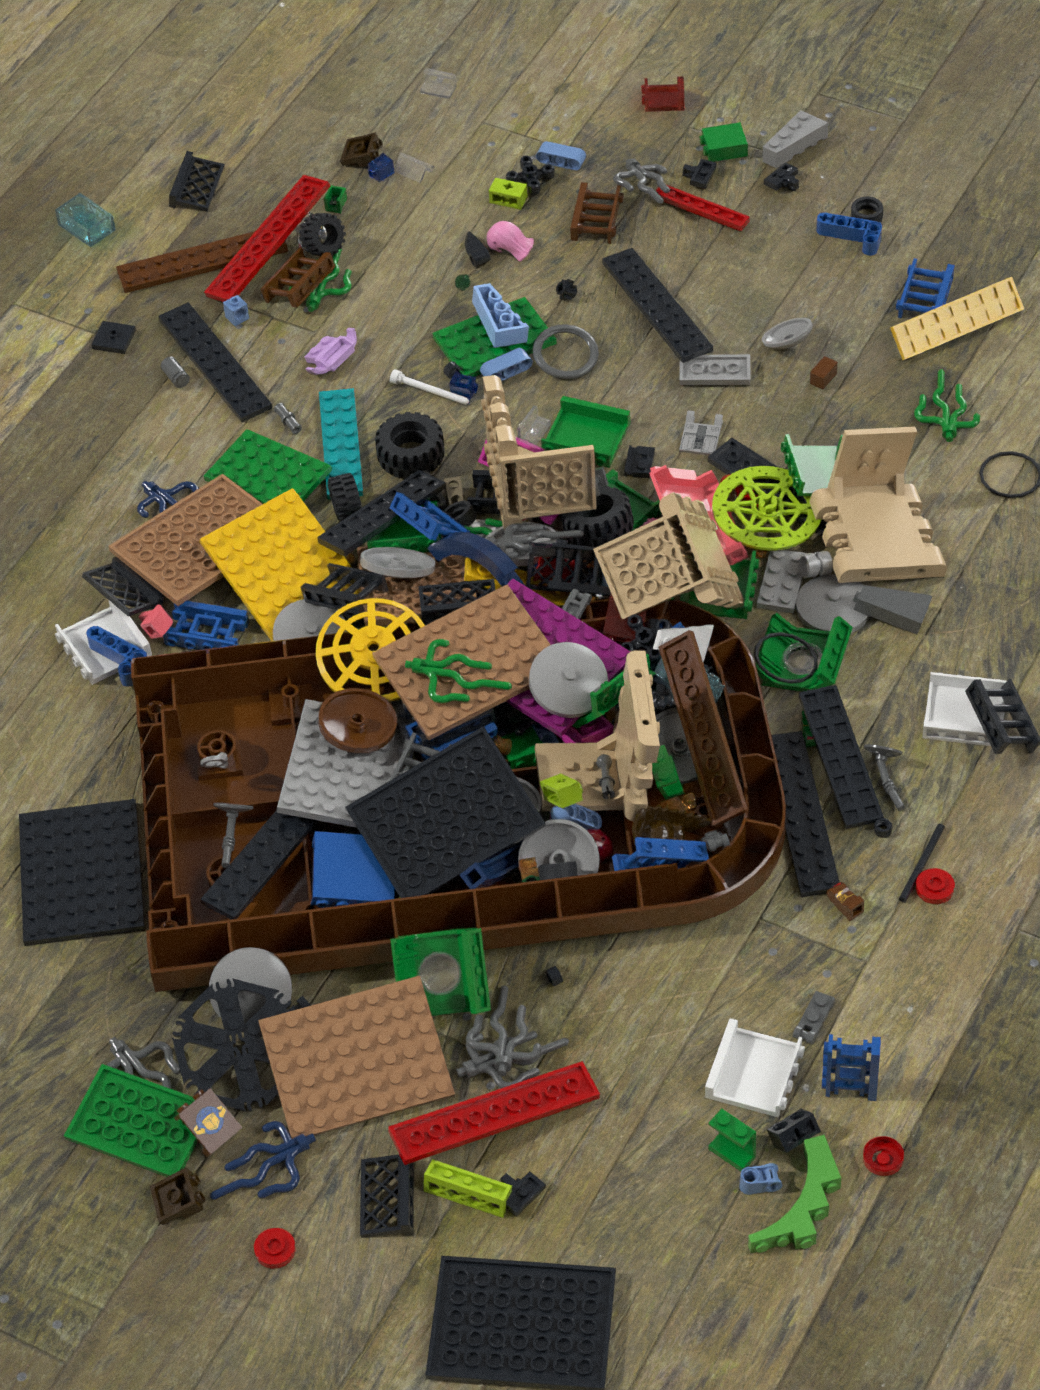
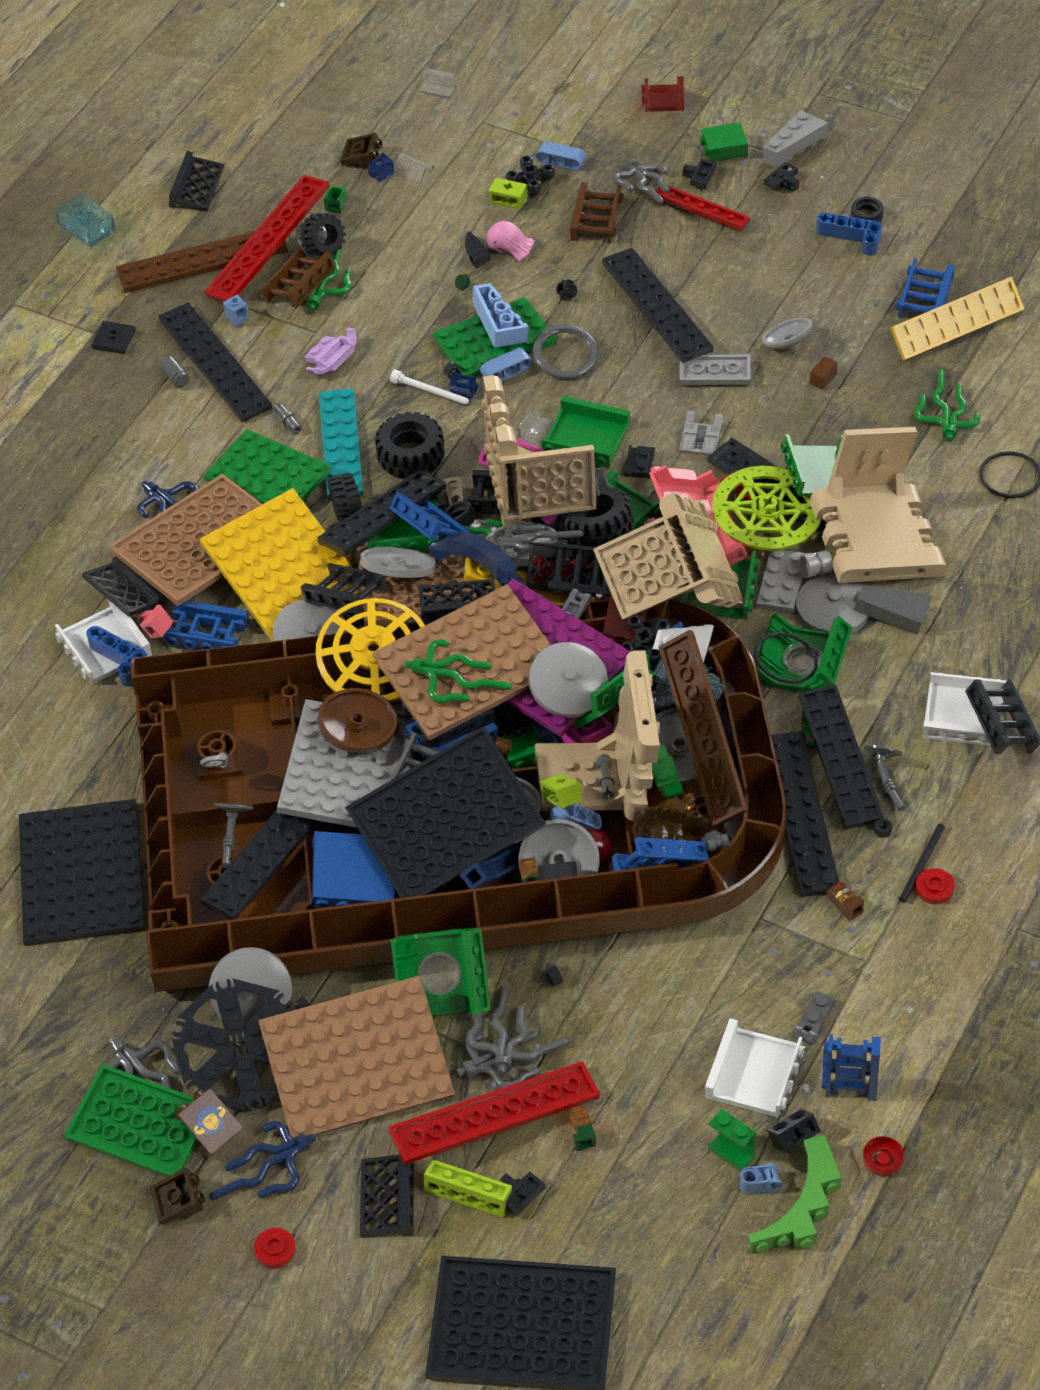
none -> leg [570,1107,596,1151]

